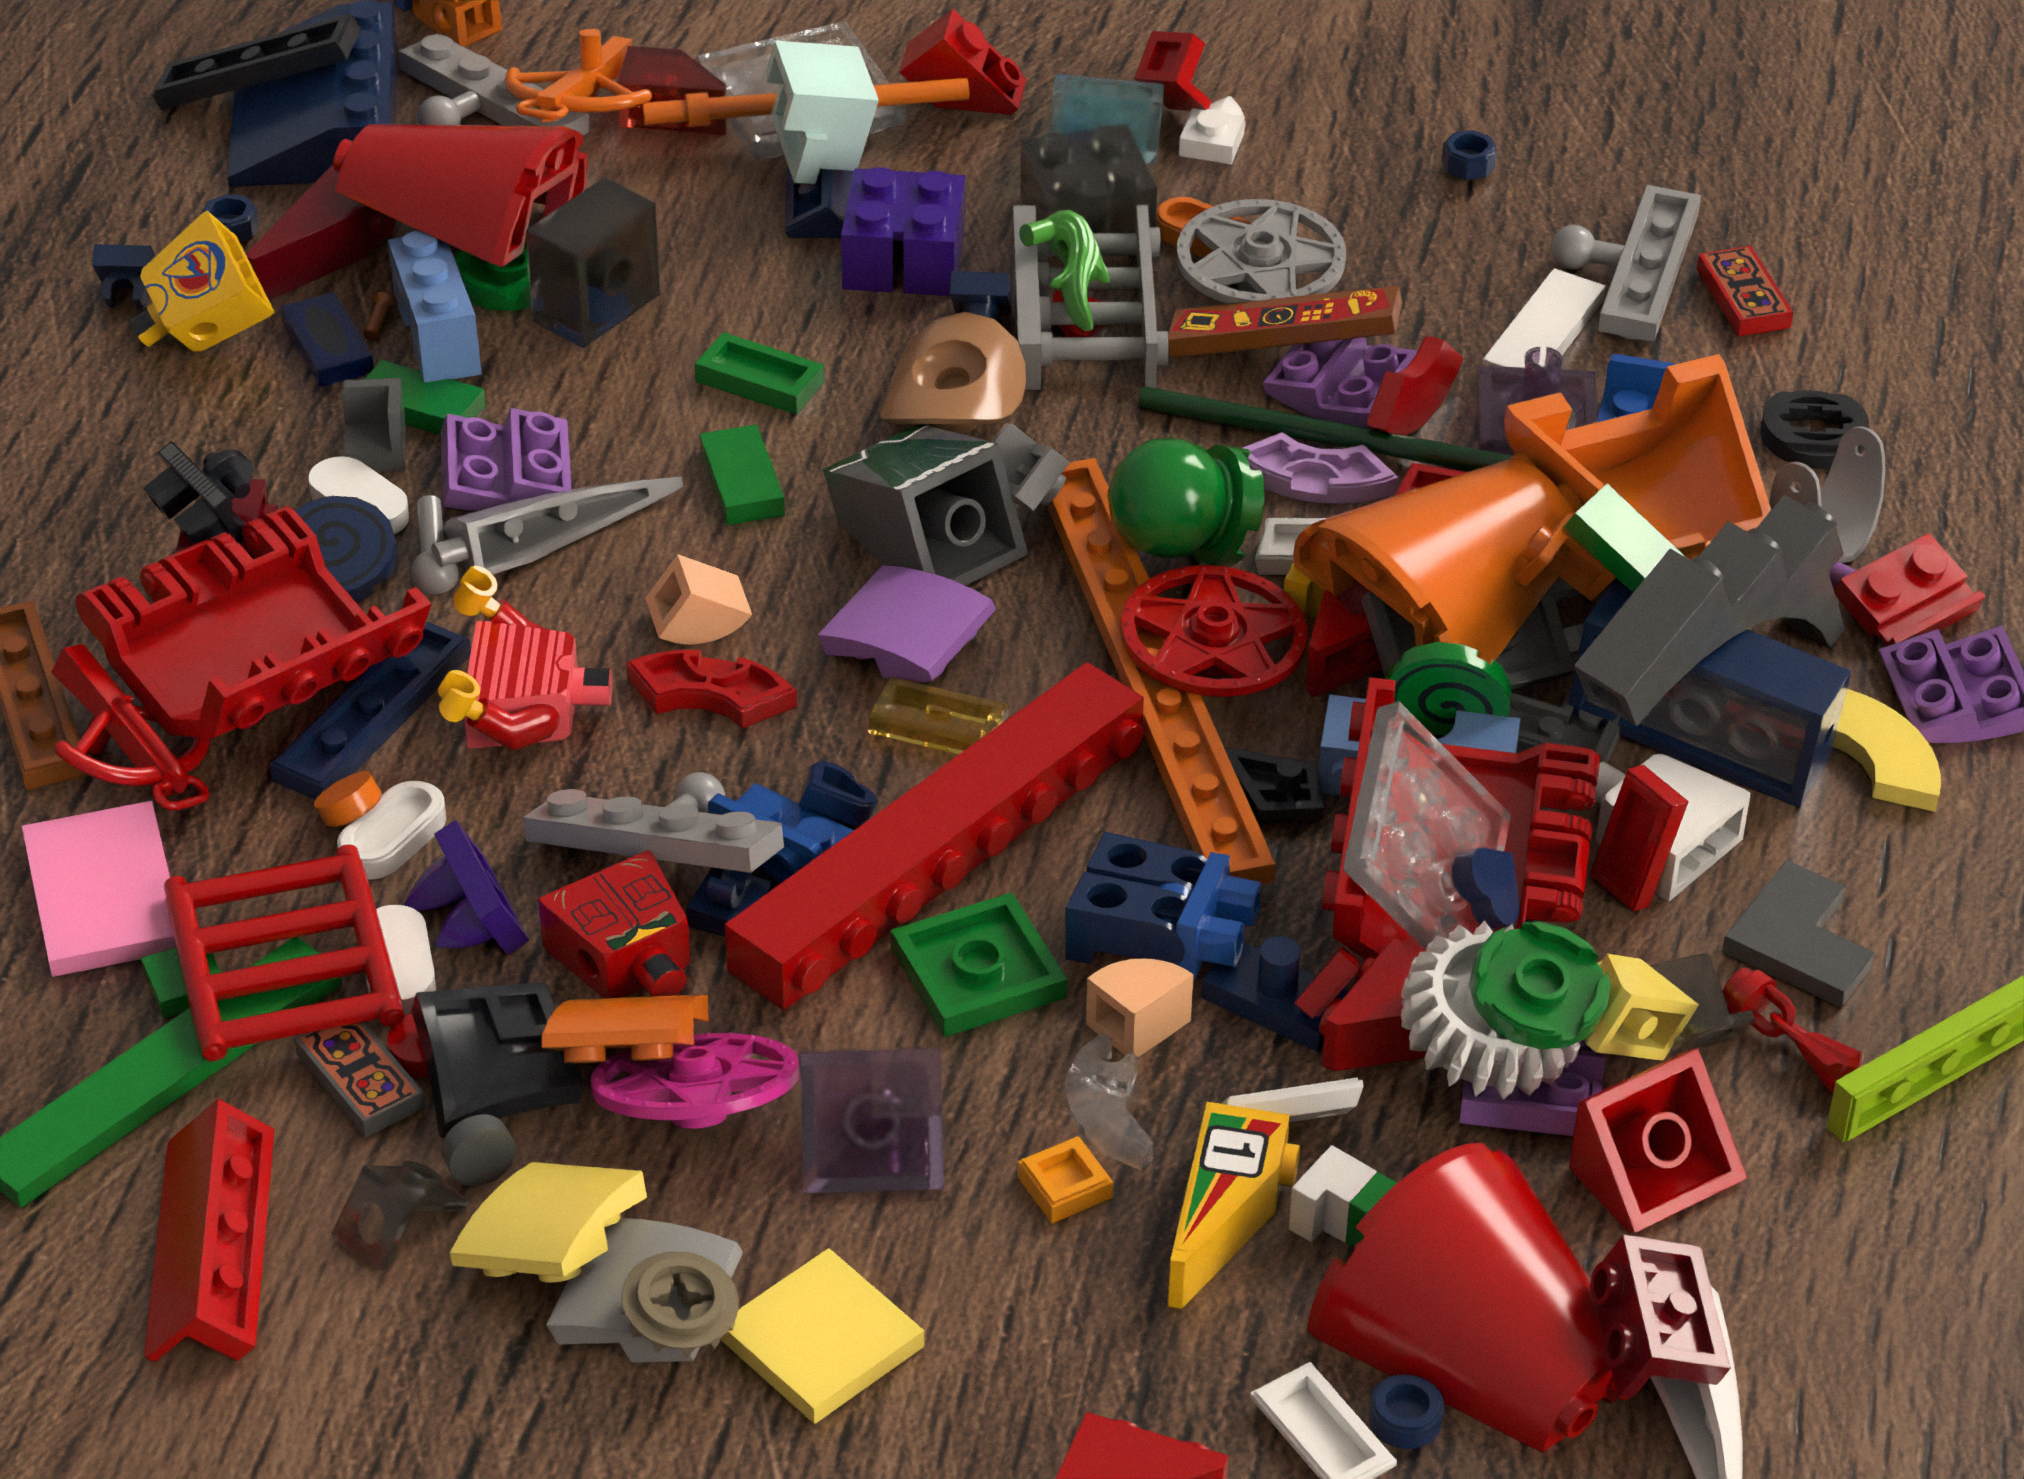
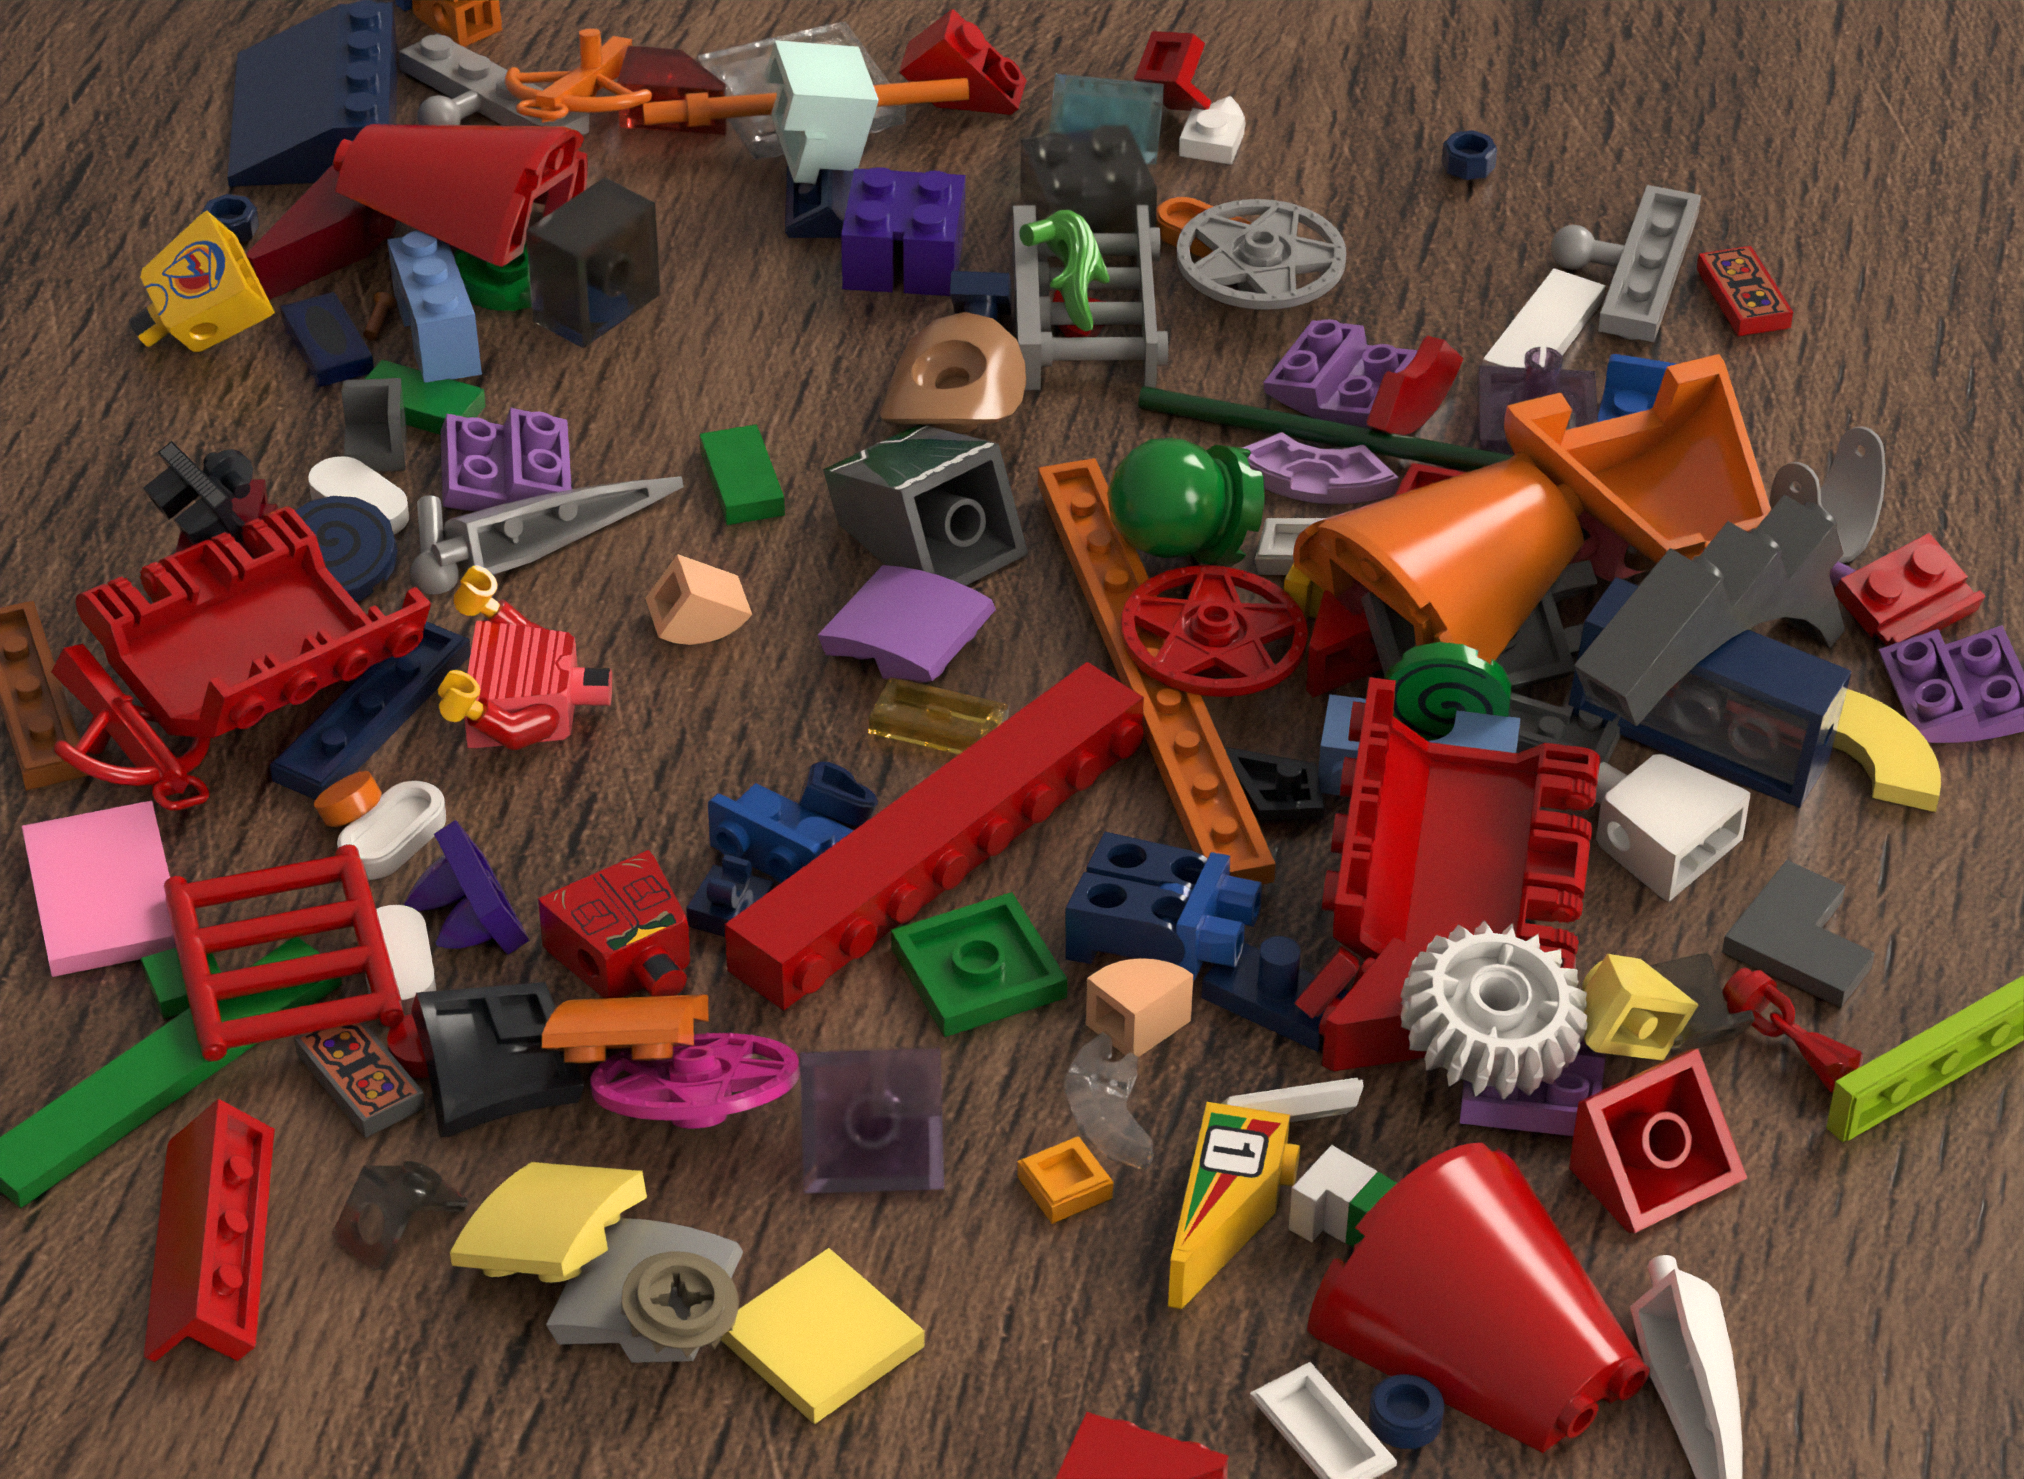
dark blue tile [92,244,156,308] -> none
black tile [152,14,361,110] -> none
dark grey tile [441,1115,516,1186] -> none
light grey plate [523,772,784,873] -> none
red tile [626,650,797,729] -> none
green tile [695,332,825,415] -> none
light grey bracket [991,423,1070,511] -> none
tile [1168,285,1402,357] -> none
clear plate [1343,701,1511,950] -> none
dark blue tile [1452,847,1519,930] -> none
green tile [1469,921,1611,1050] -> none
orange bracket [1515,513,1617,601] -> none
tile [1563,483,1684,593] -> none
red tile [1589,765,1689,912] -> none
dark red bracket [1590,1234,1731,1398] -> none
black piece [1760,390,1869,469] -> none

